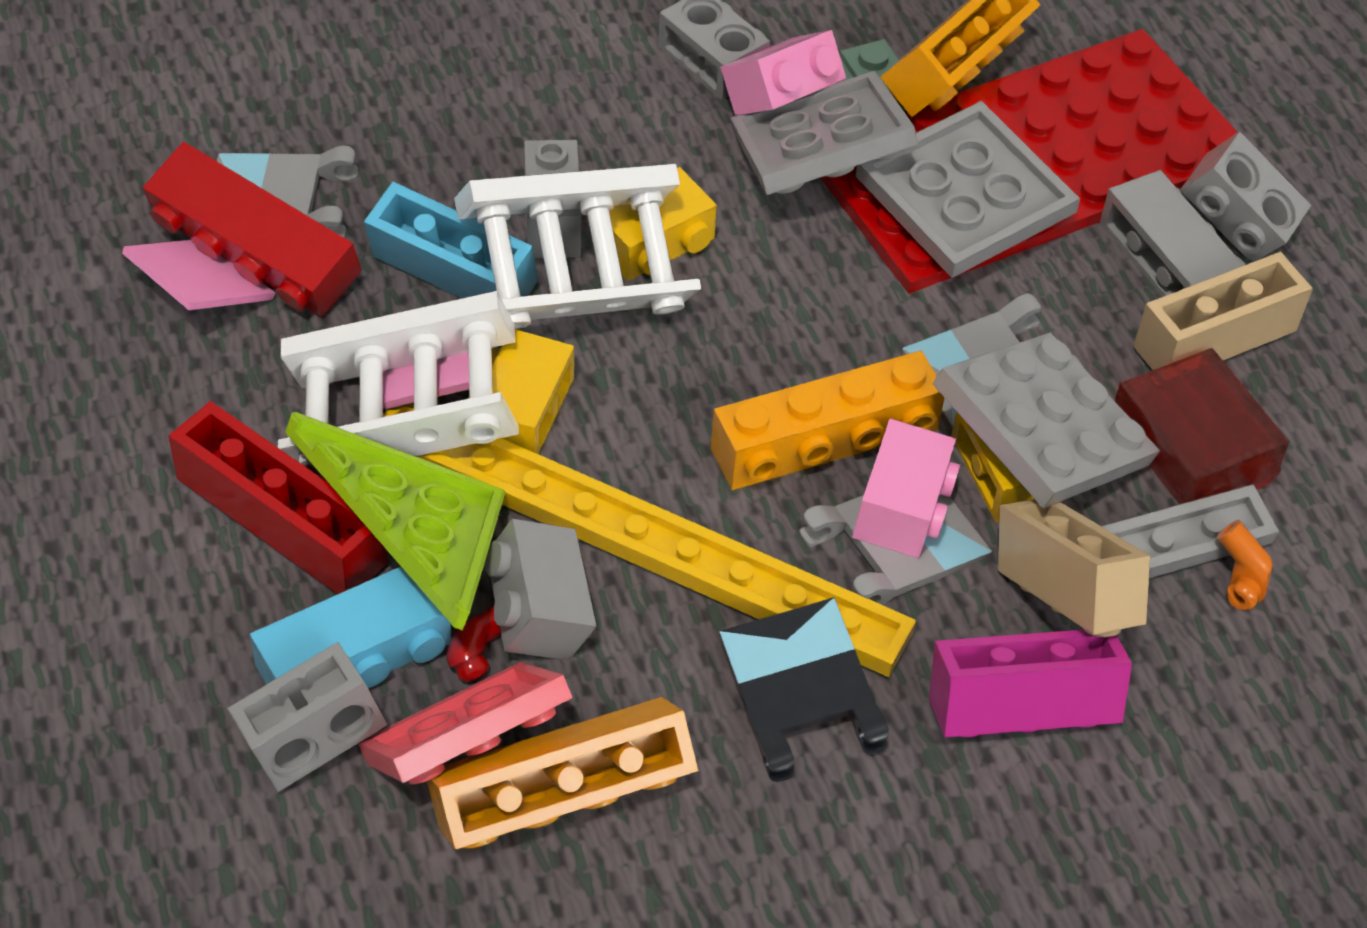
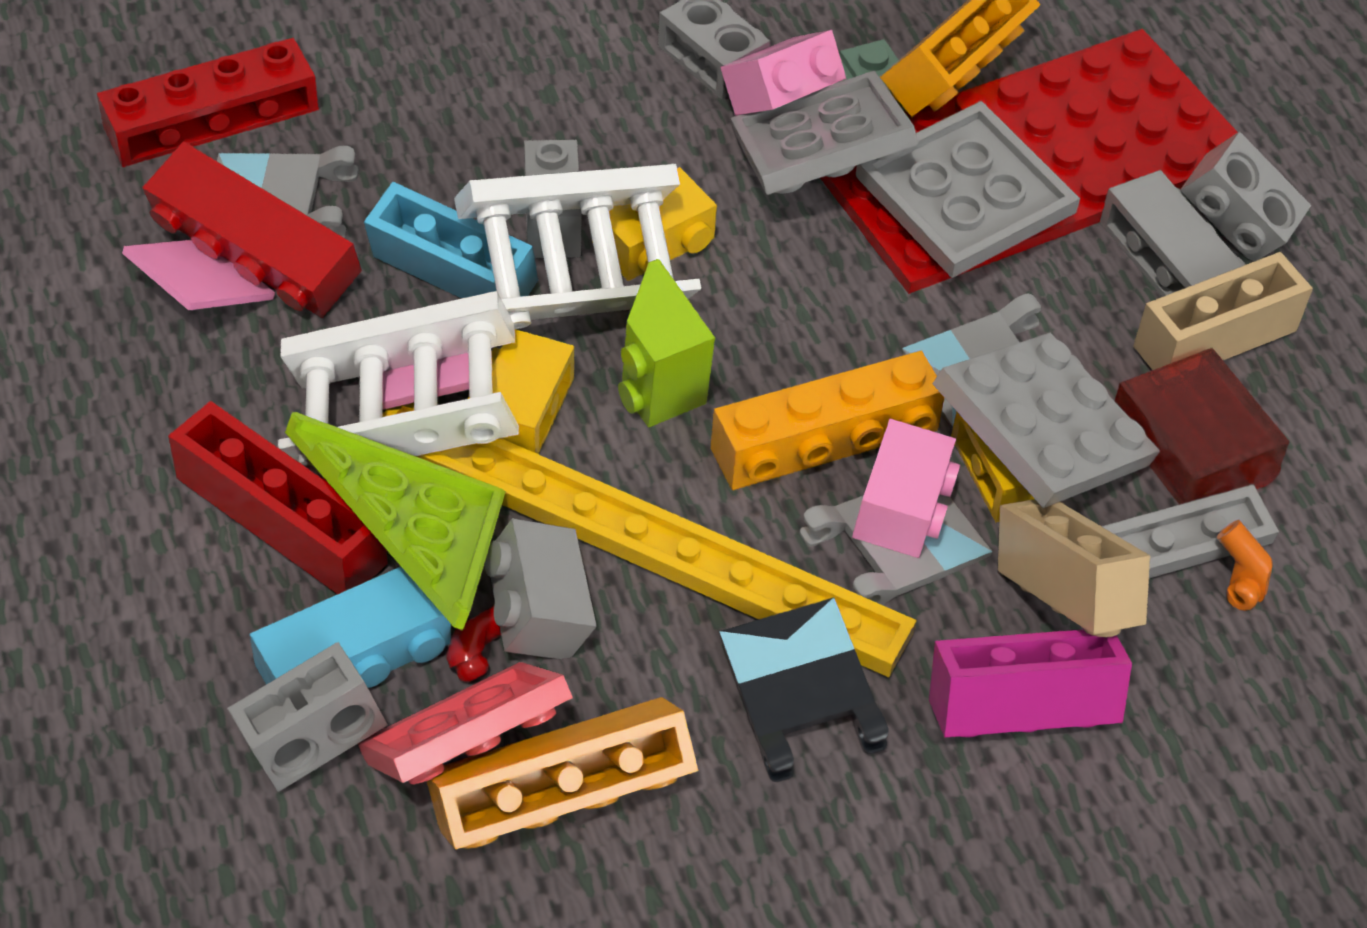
none -> red brick [96,37,319,168]
none -> lime slope [618,258,715,428]

